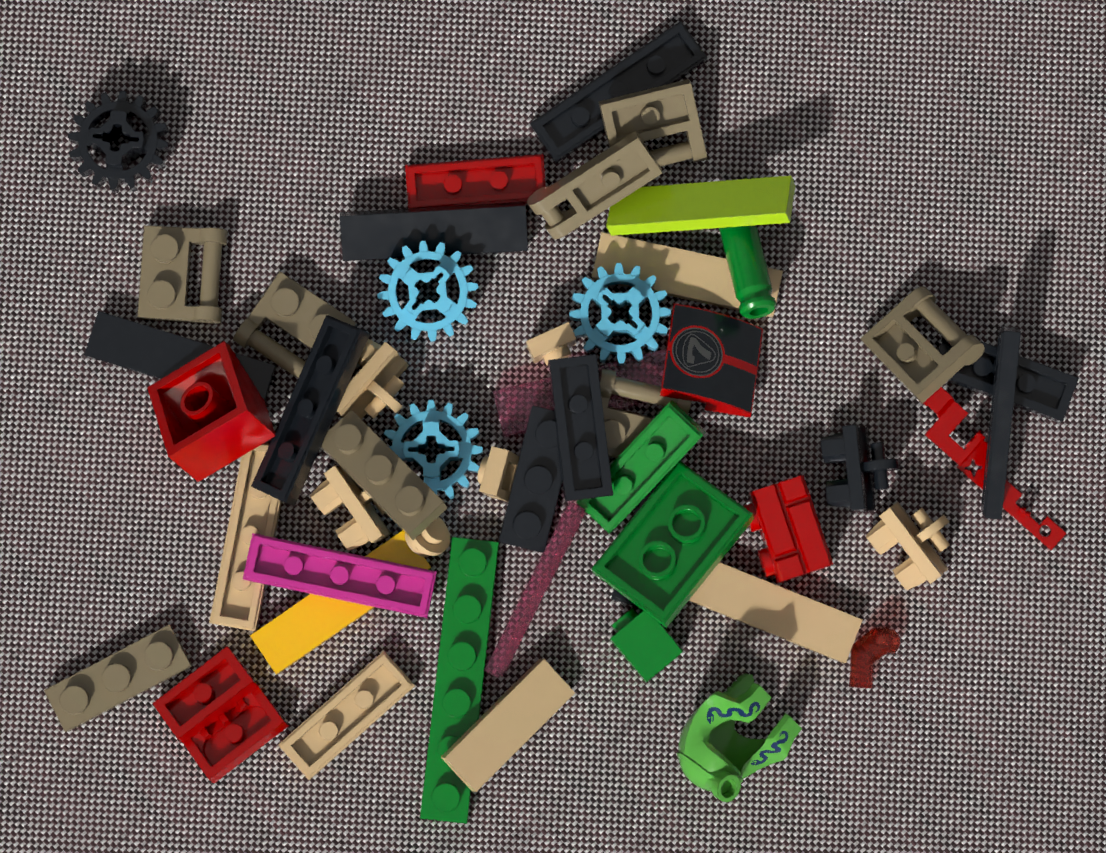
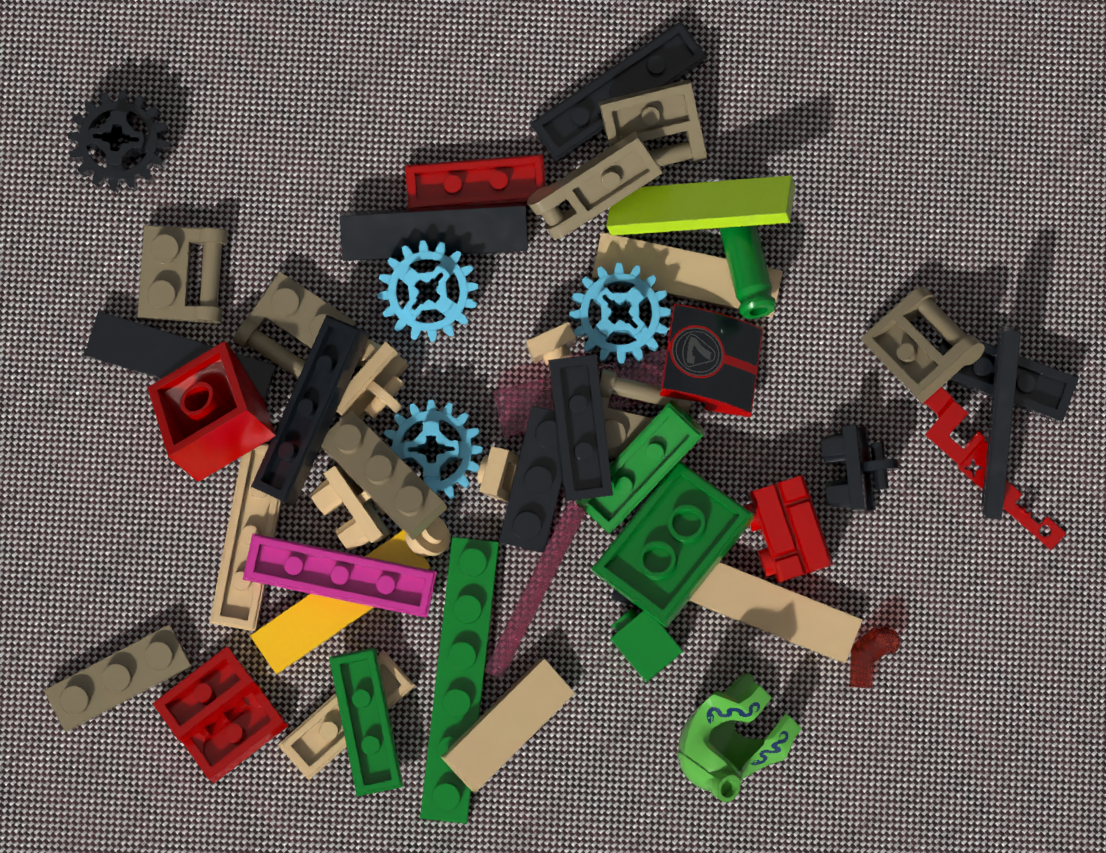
tan hips [866,502,950,590] -> none
none -> green tile [329,647,404,797]

